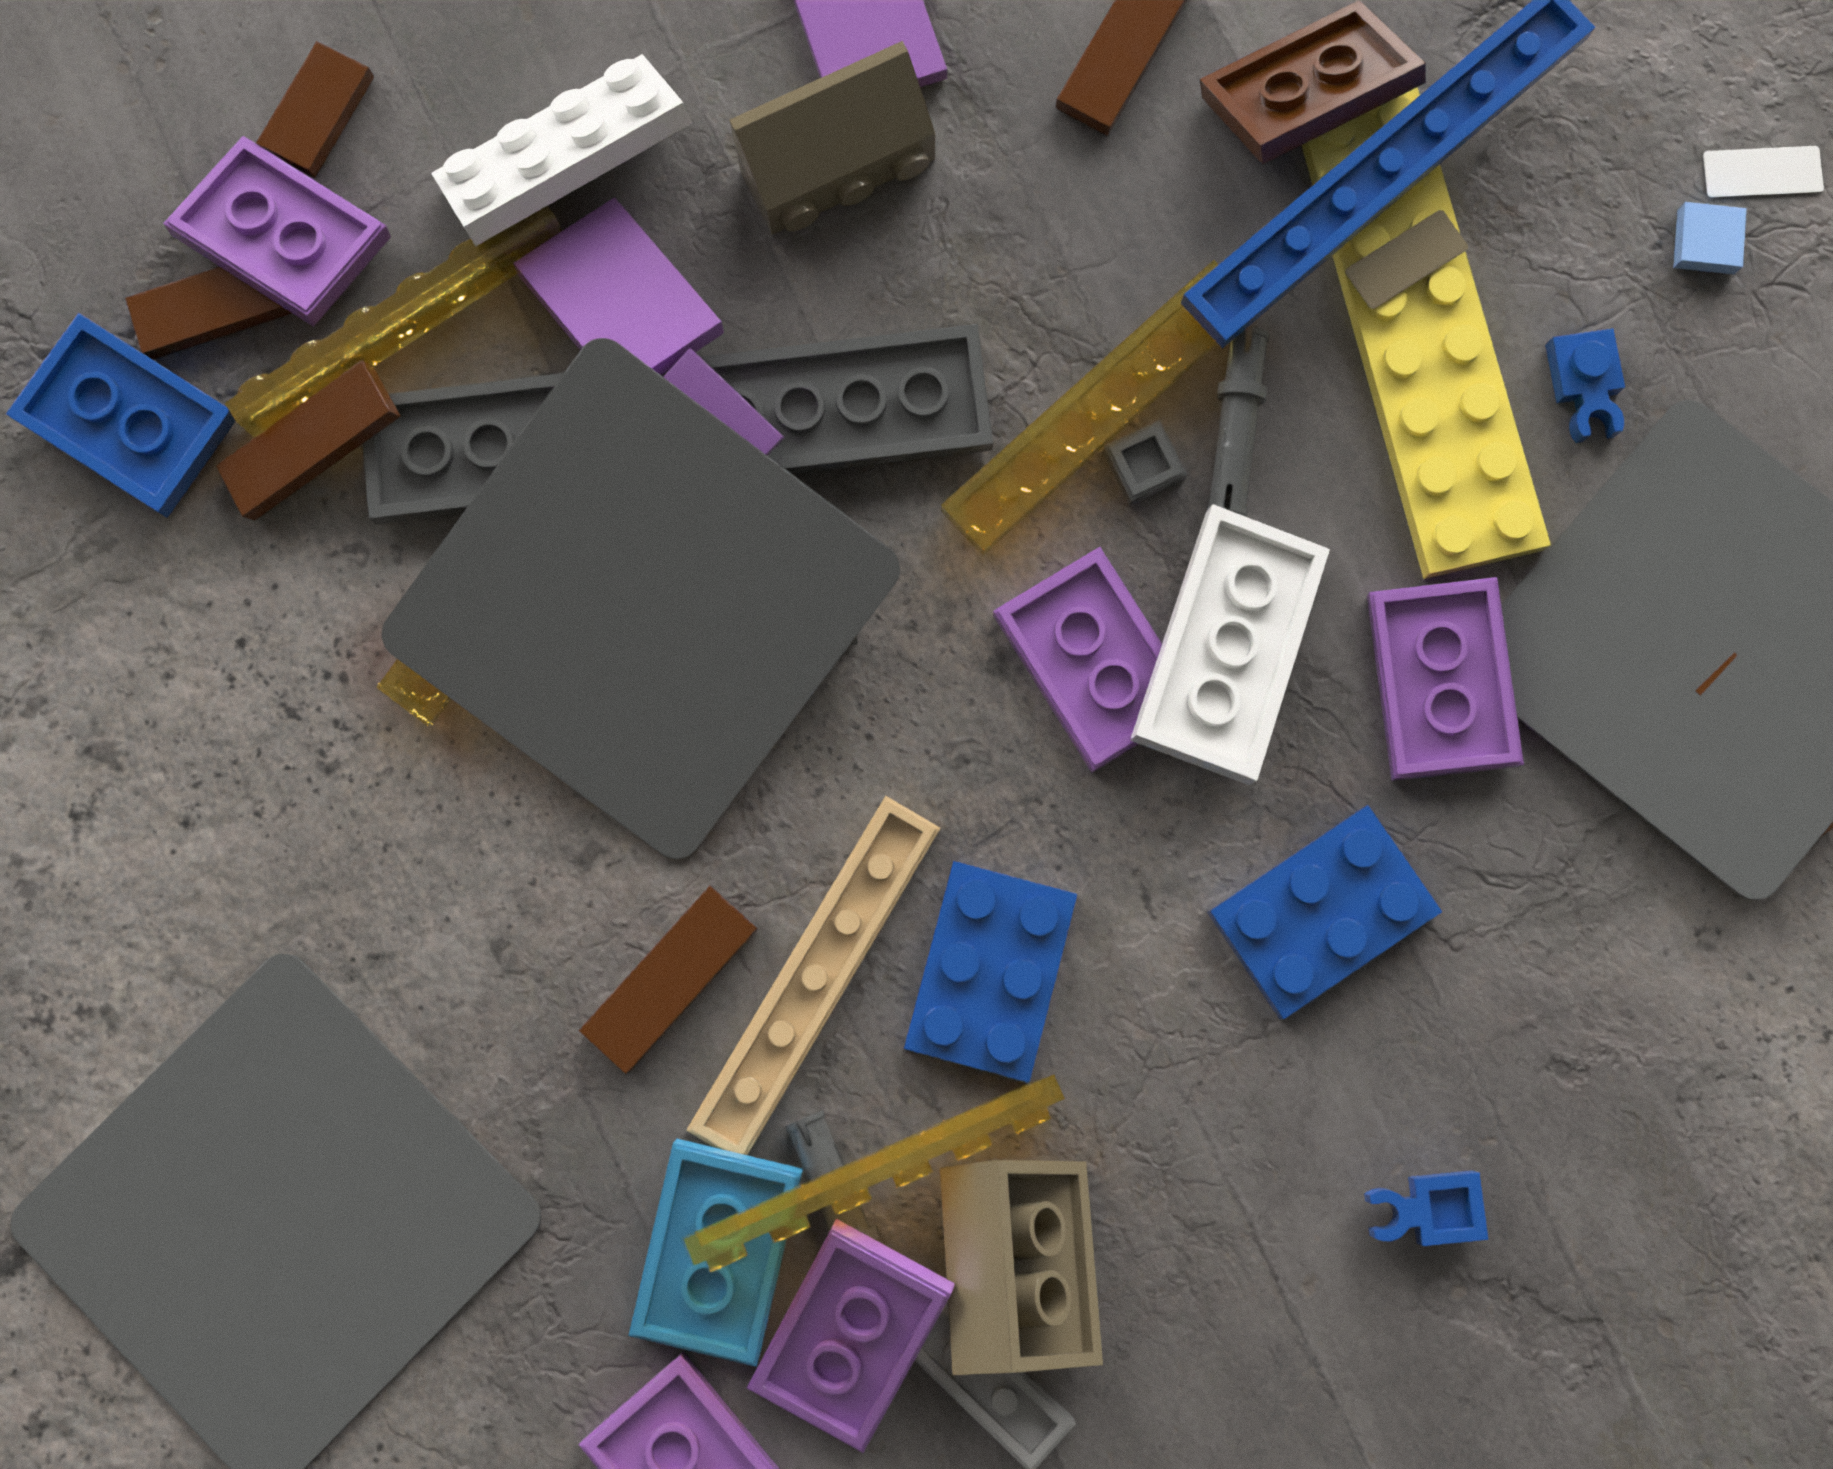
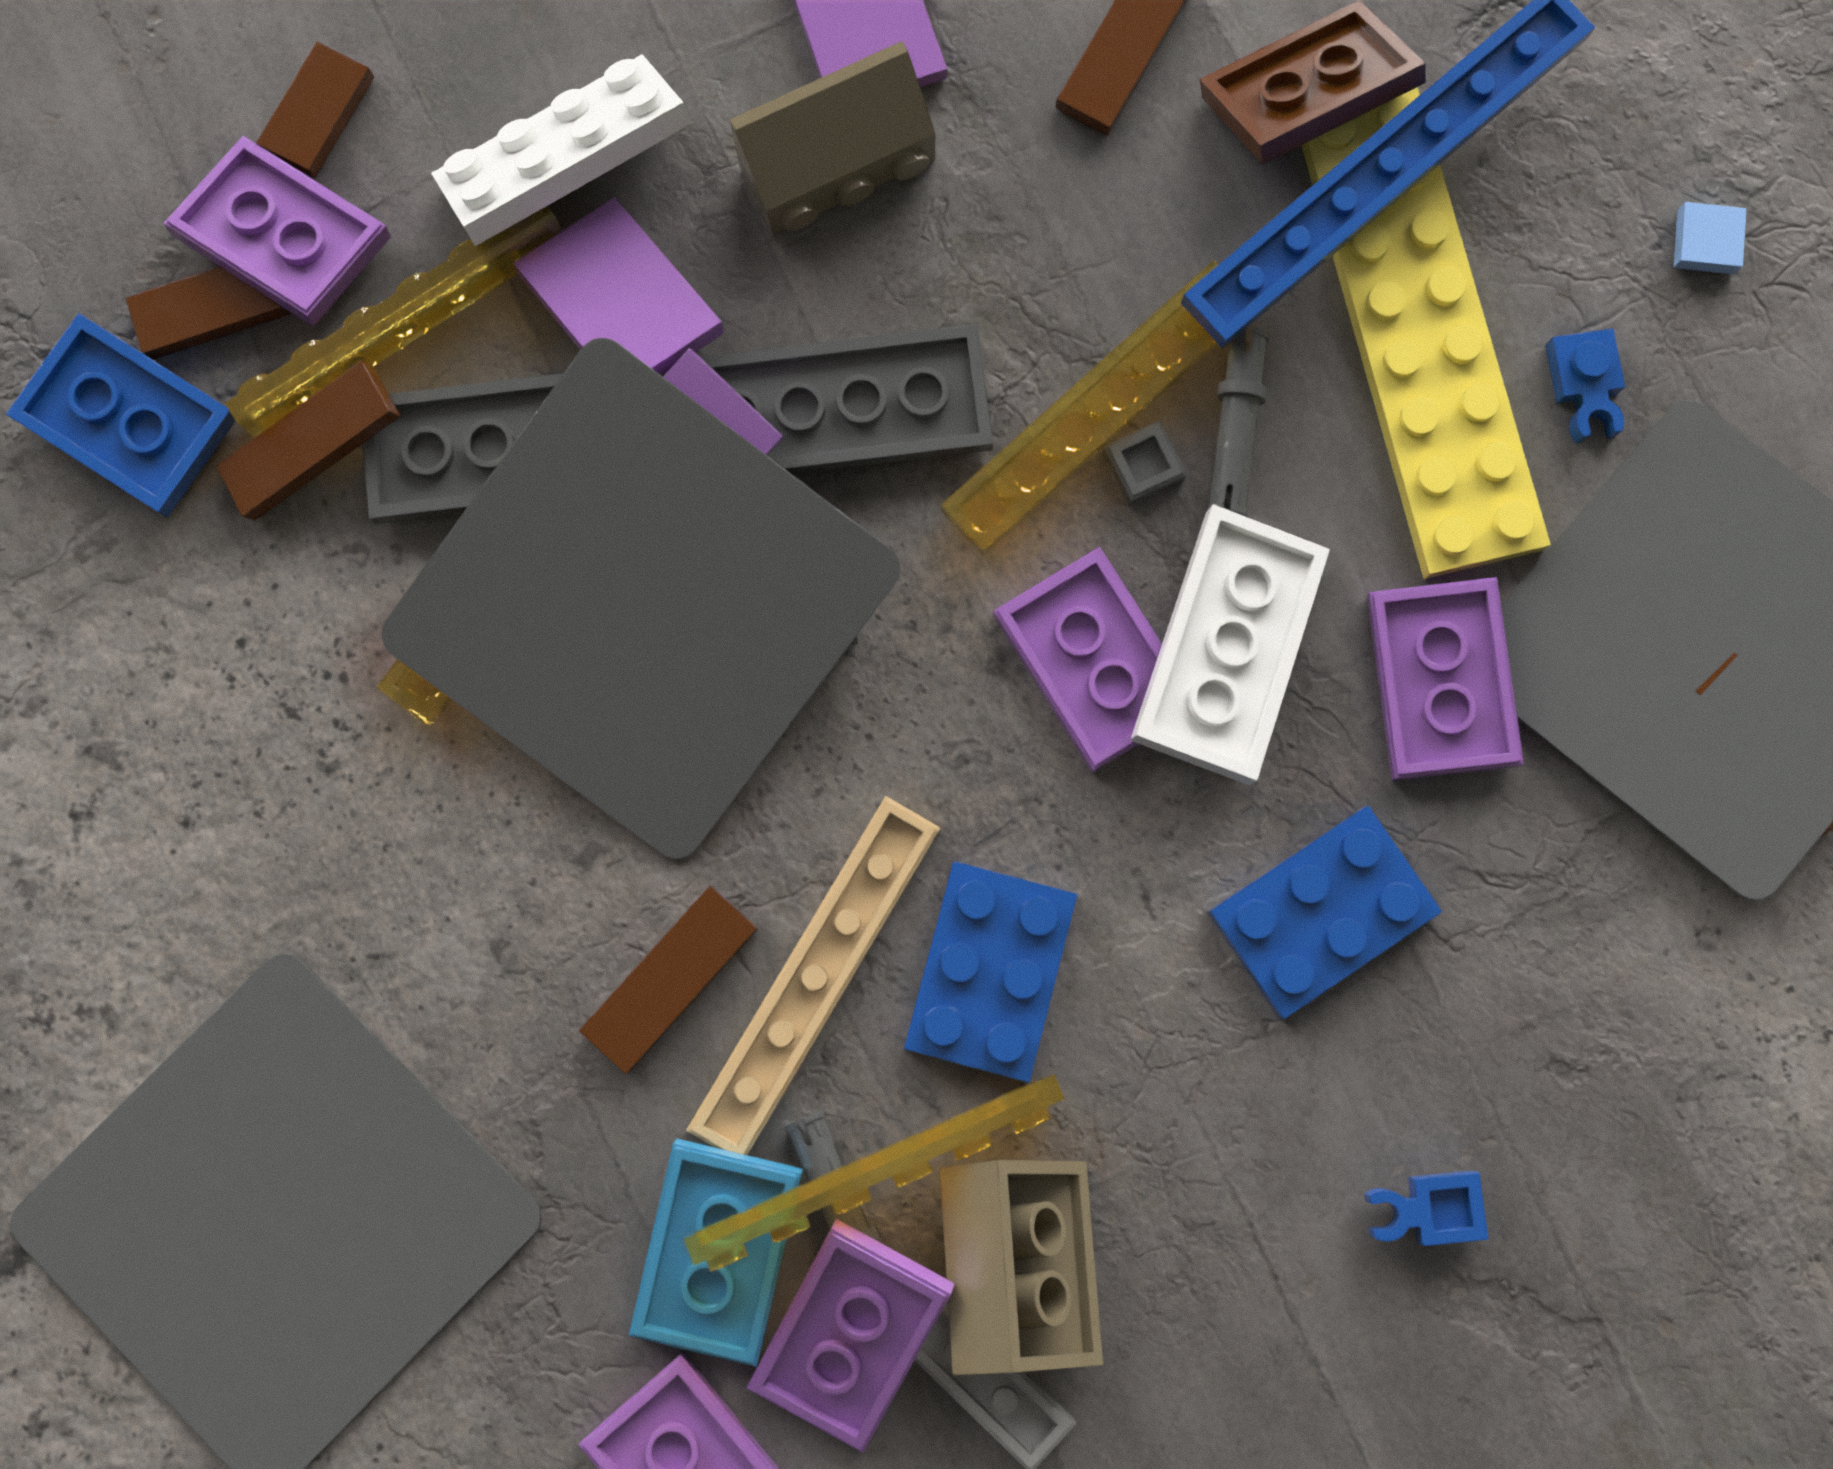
dark tan sticker [1345,210,1468,309] -> none
white sticker [1703,146,1824,197] -> none

